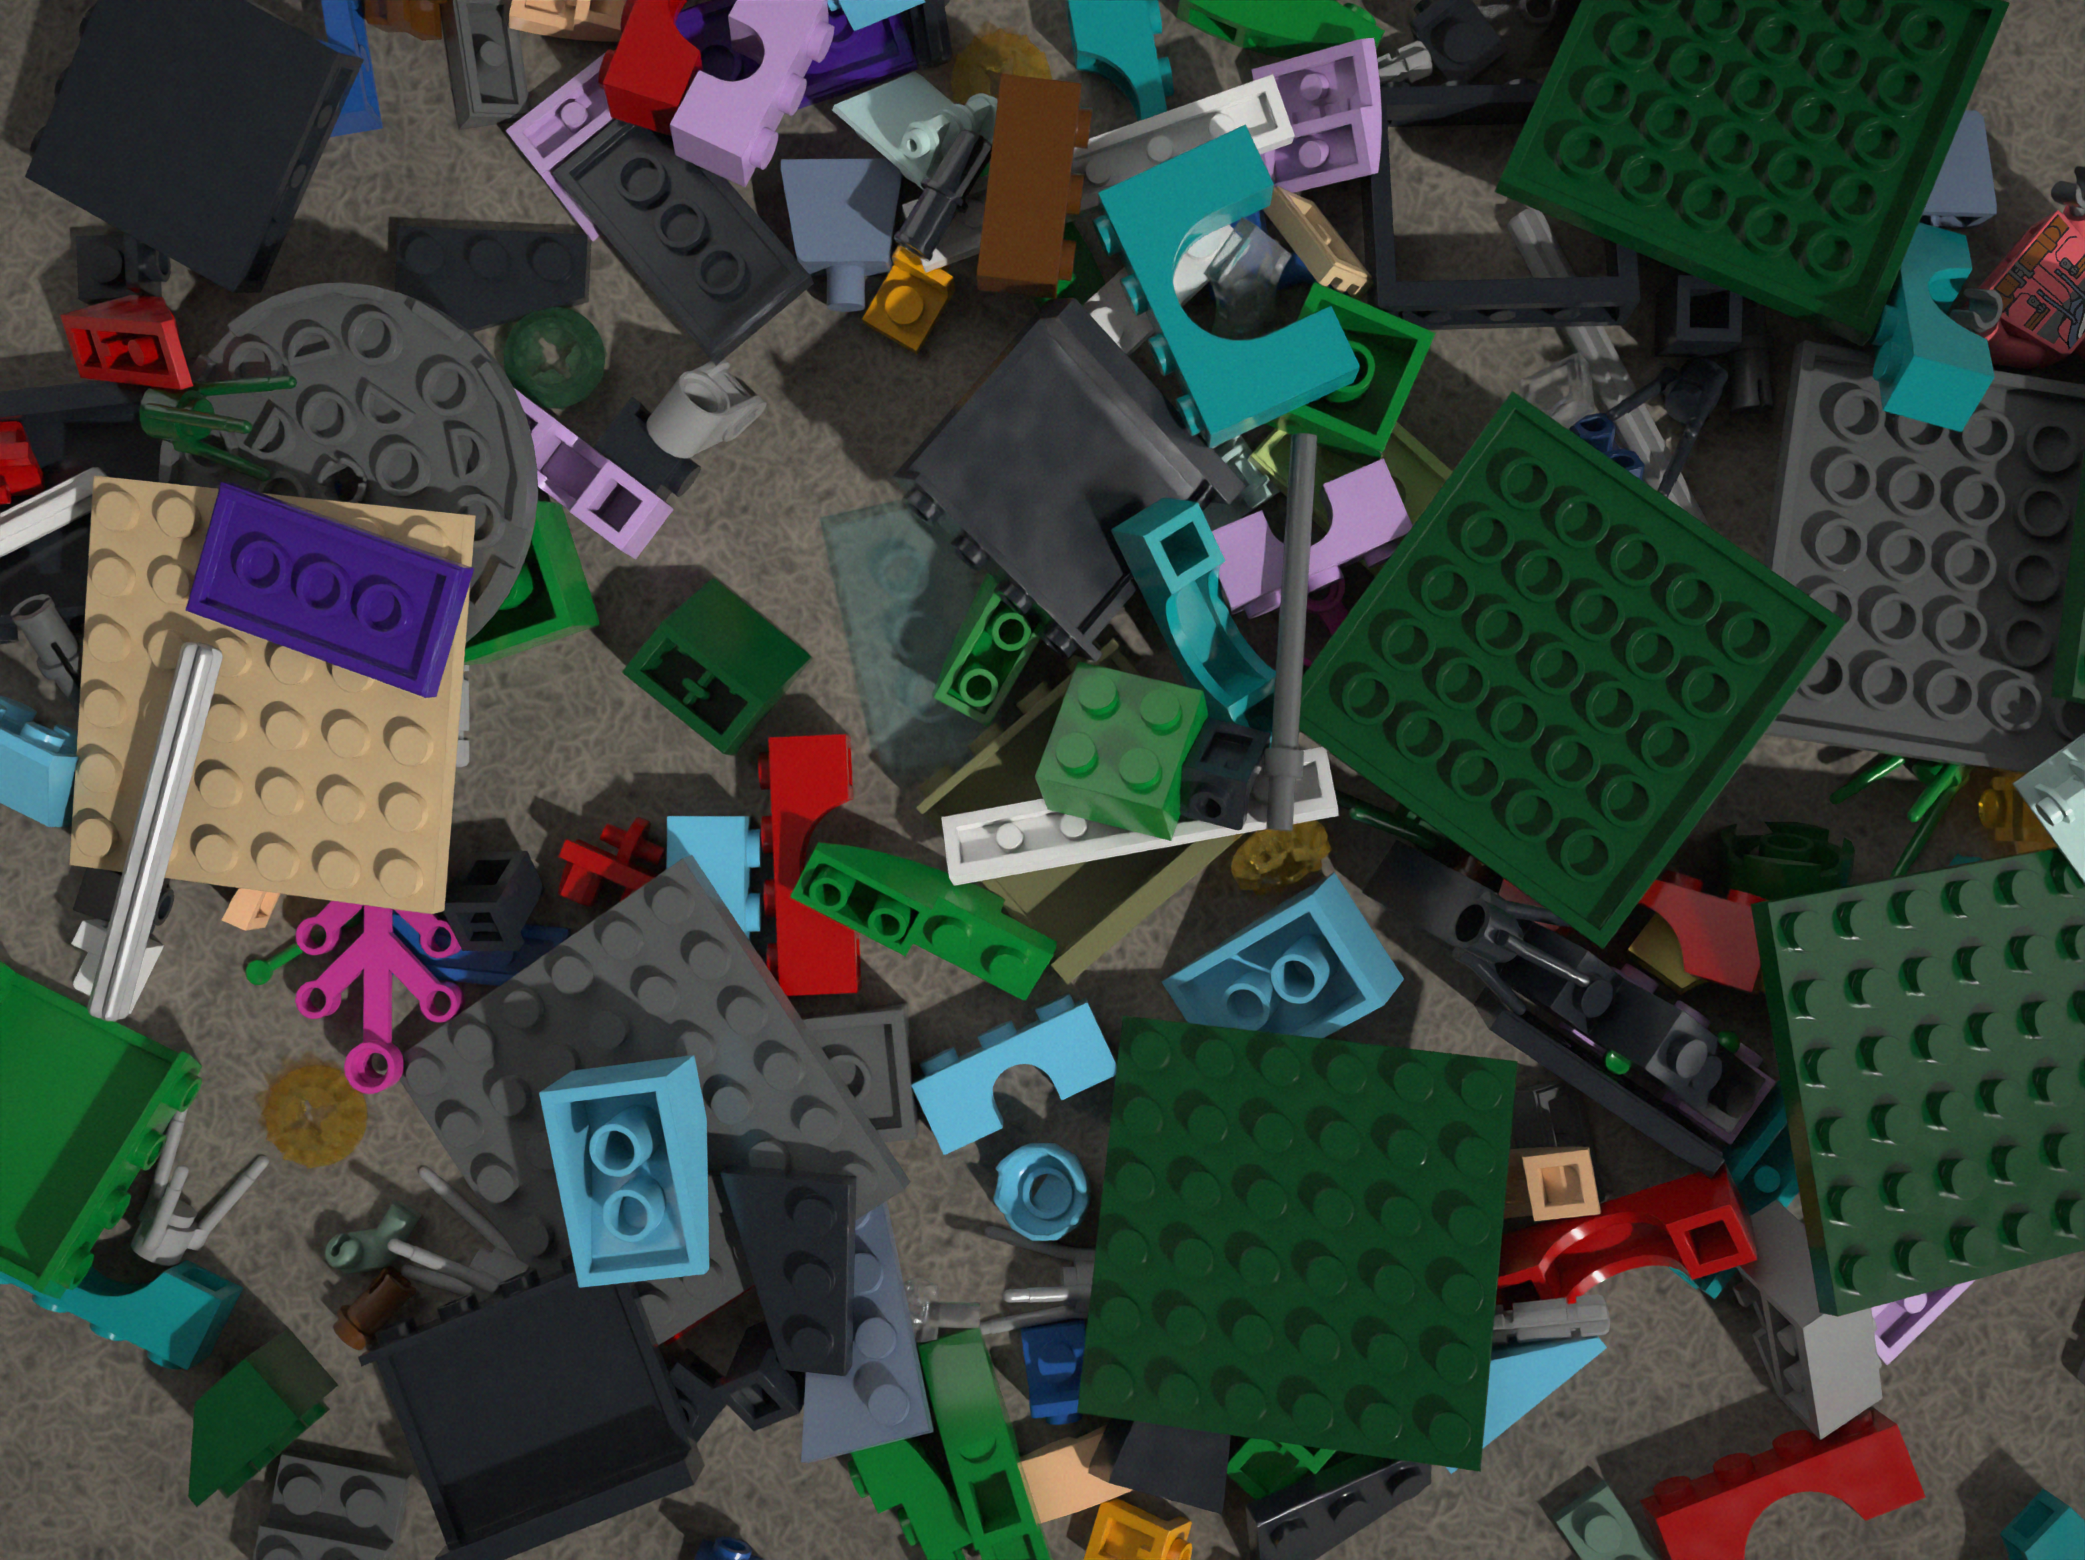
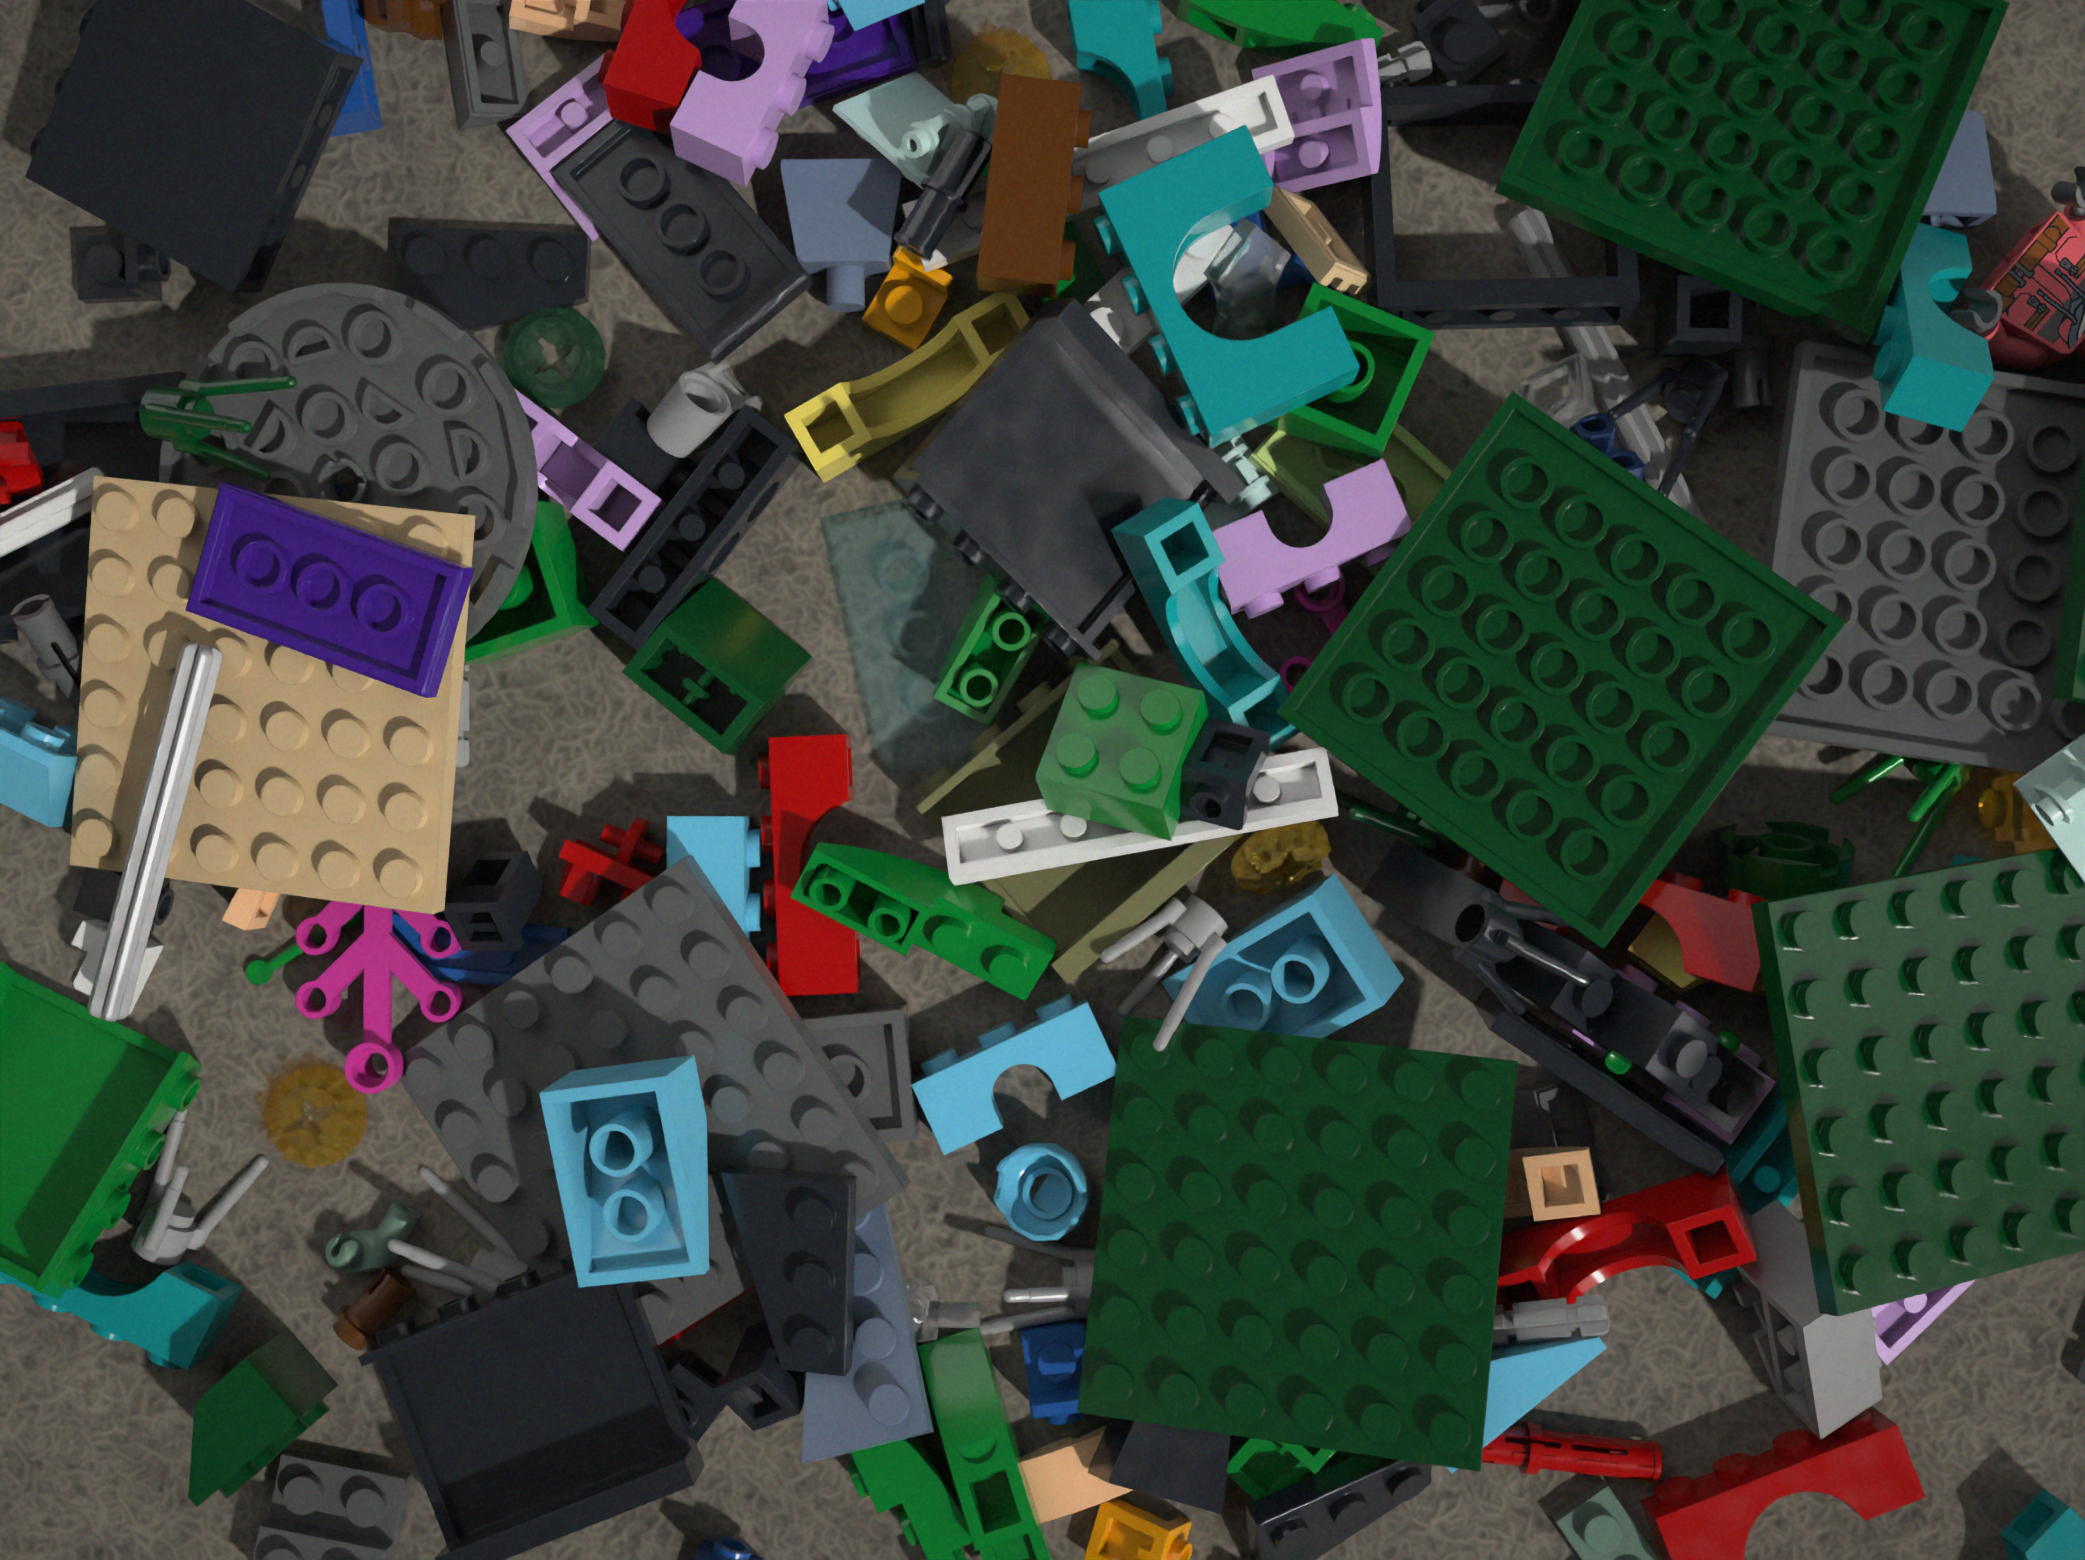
red slope [60,295,193,390] -> none
dark grey bar [1263,433,1317,831] -> none
none -> black brick [586,404,806,651]
none -> light yellow arch [784,292,1030,483]
none -> light grey plant [1100,895,1228,1051]
none -> red pin [1482,1421,1662,1483]

